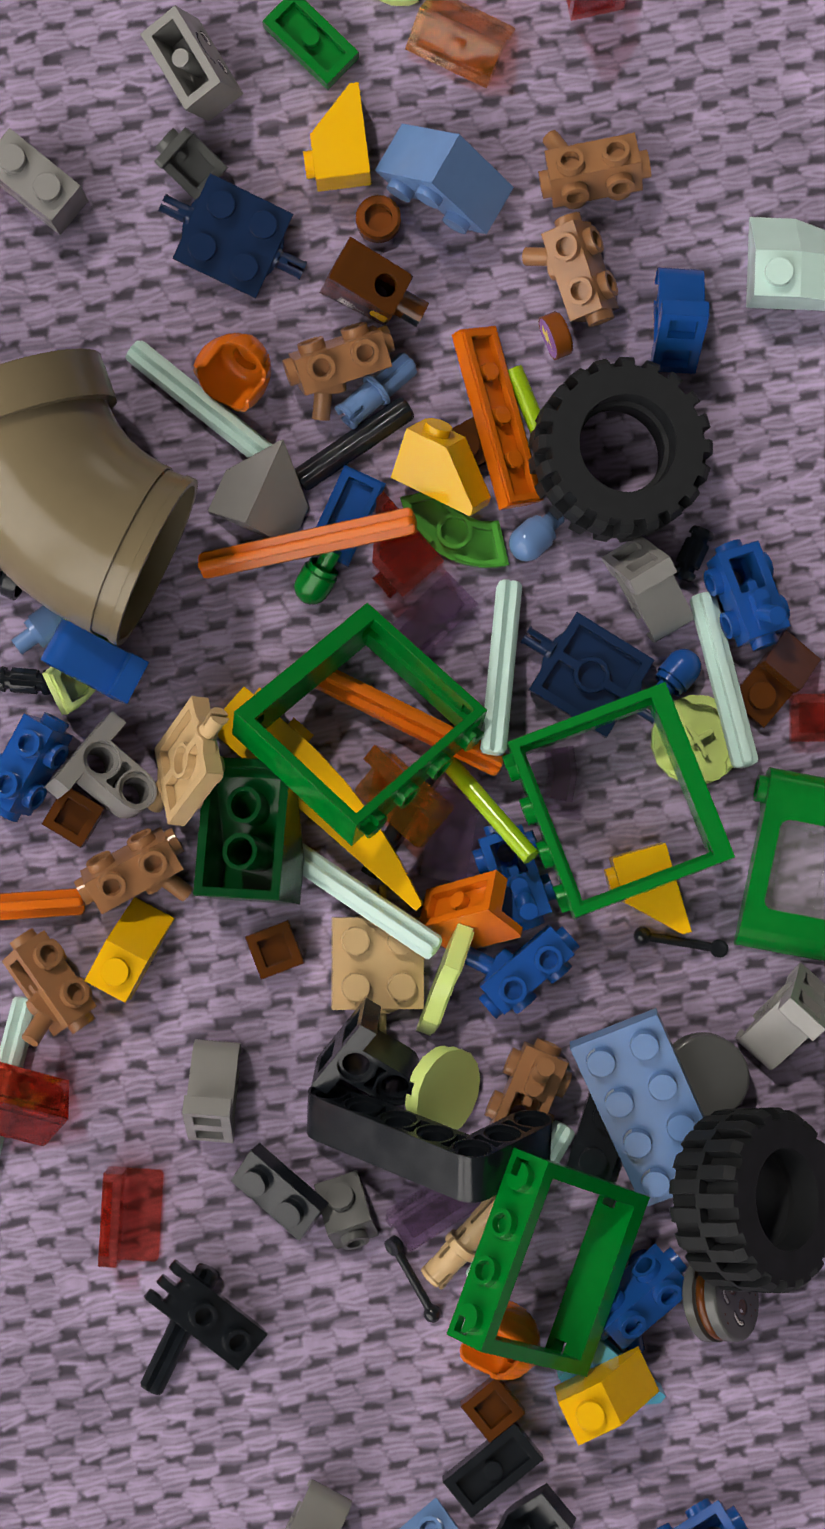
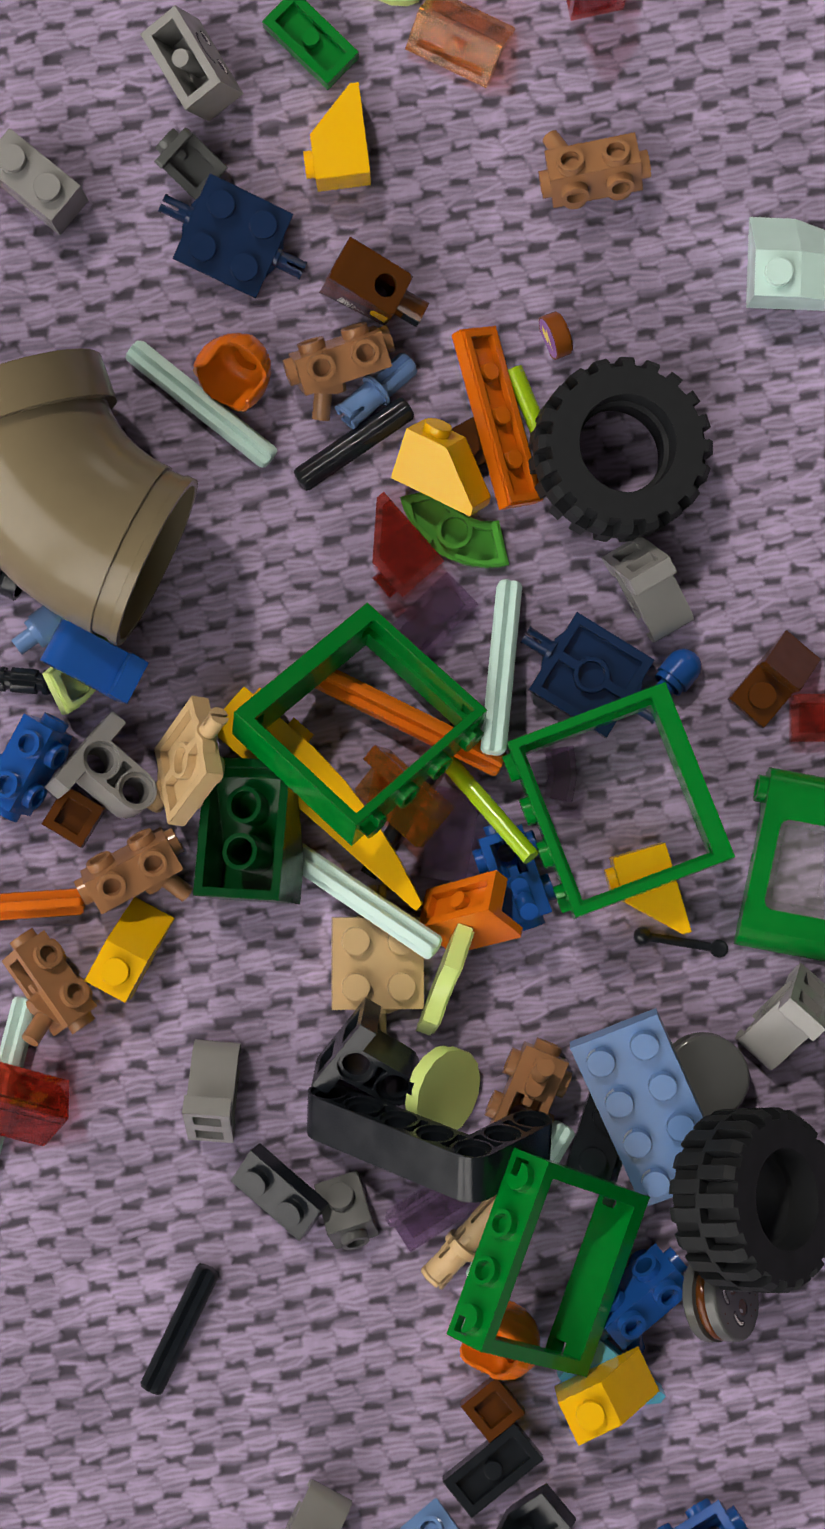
clear red panel [98,1166,164,1268] -> none
black hinge [144,1259,268,1370] -> none
orange axle [198,507,417,579] -> none
light grey slope [208,439,309,538] -> none
reddish brown plate [245,919,305,980] -> none
green cylinder [294,551,342,605] -> none
blue tile [316,465,386,567] -> none
dark orange tile [356,195,401,243] -> none
medium blue brick [375,124,514,235] -> none
black hinge [384,1235,441,1323] -> none
blue brick [464,924,580,1019] -> none
medium blue cylinder [509,512,565,561] -> none
medium nougat brick [522,212,619,327] -> none
blue tile [651,267,709,374] -> none
yellowish green tile [651,695,733,784] -> none
black piece [673,525,714,582] -> none
light aqua axle [690,592,758,768] -> none
blue brick [704,539,791,652] -> none

